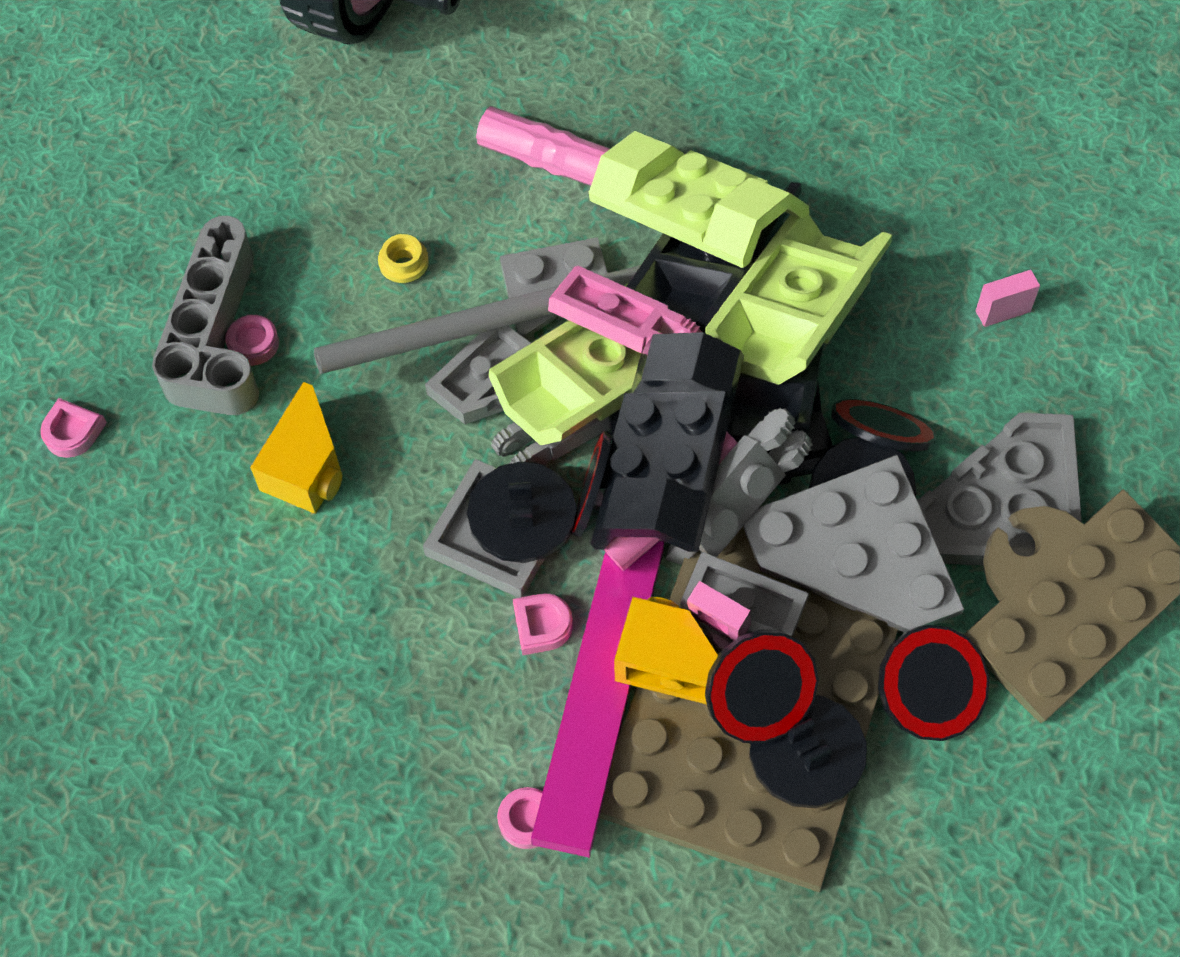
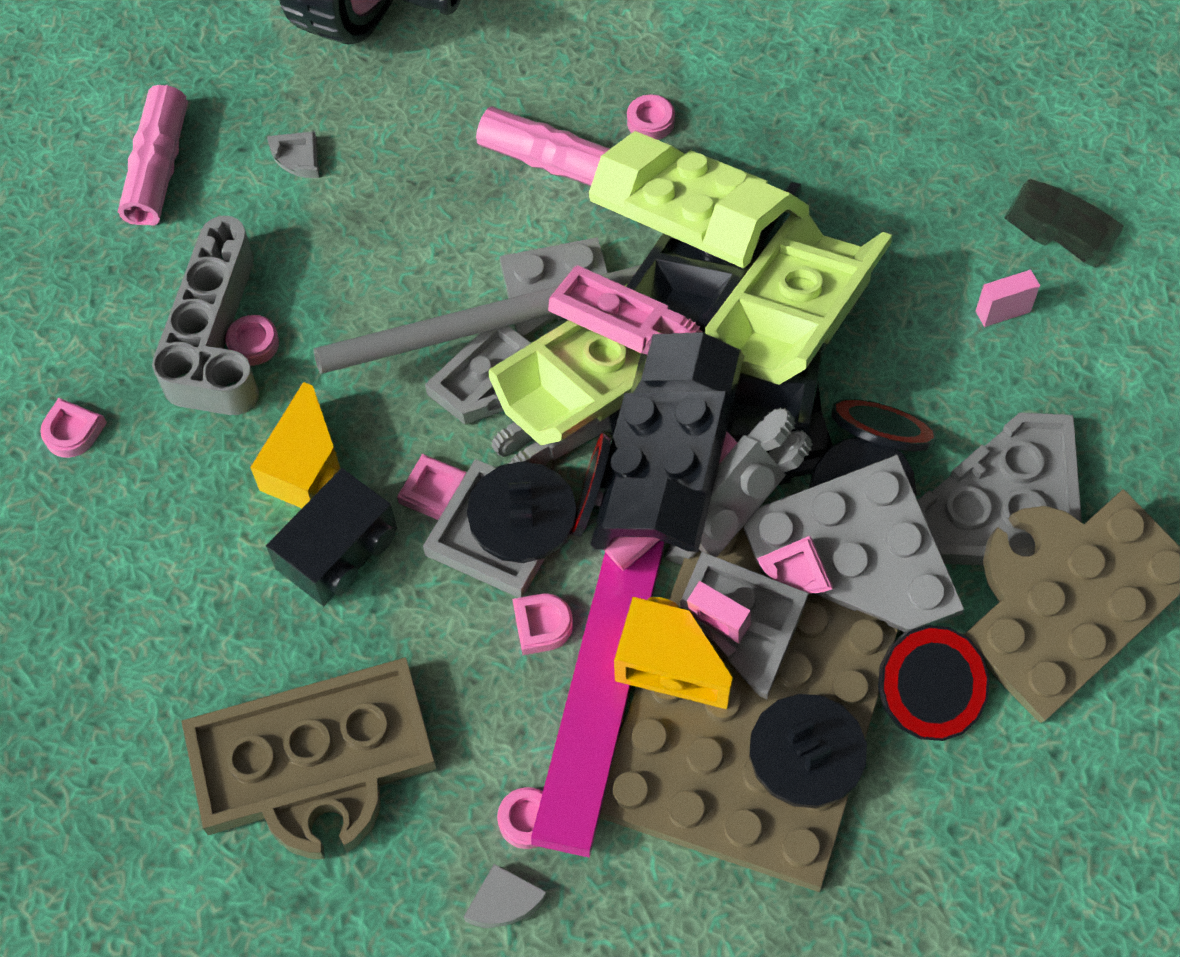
light yellow plate [378,234,429,283] -> none
piece [705,629,819,744] -> none
none -> bright pink axle [117,85,188,226]
none -> dark tan plate [181,657,436,859]
none -> black brick [266,468,397,607]
none -> light grey tile [267,131,319,178]
none -> bright pink tile [397,454,467,520]
none -> light grey tile [464,864,547,928]
none -> bright pink tile [627,94,675,140]
none -> bright pink tile [757,536,834,594]
none -> clear smoke slope [1004,179,1124,268]

